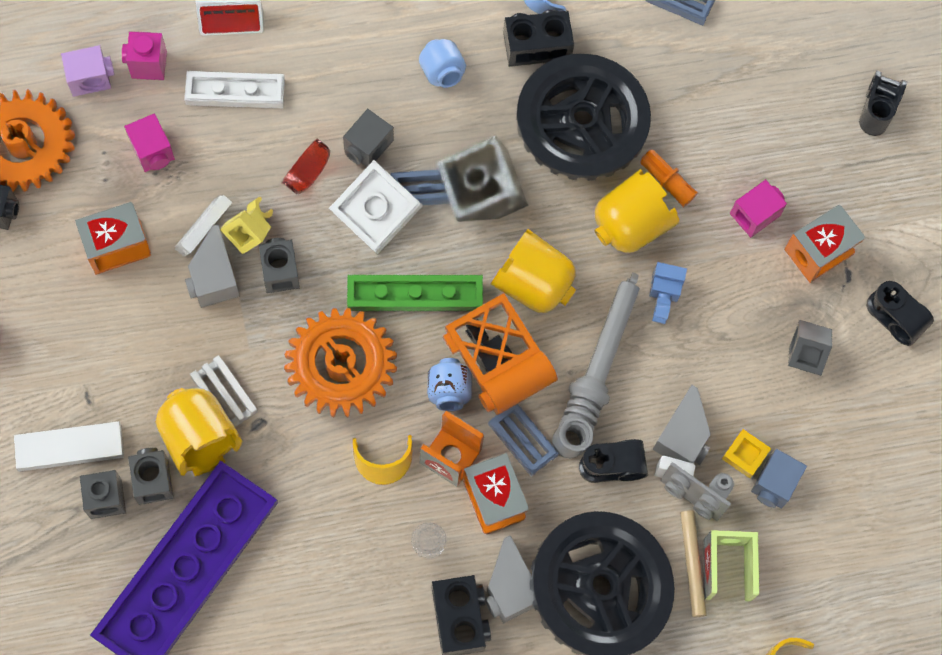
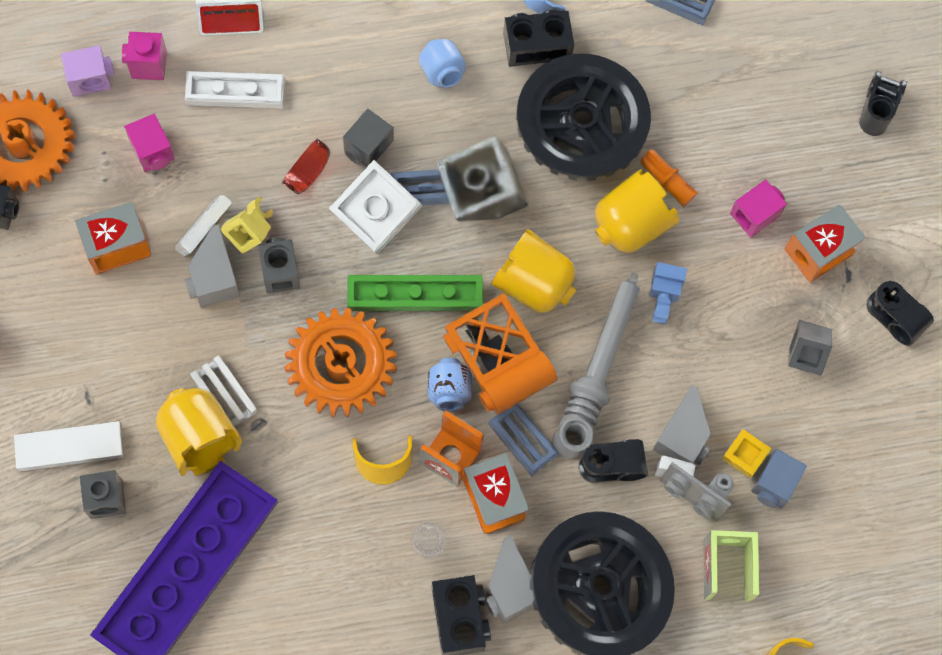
dark grey brick [128,448,174,505] -> none
tan bar [680,510,707,617] -> none

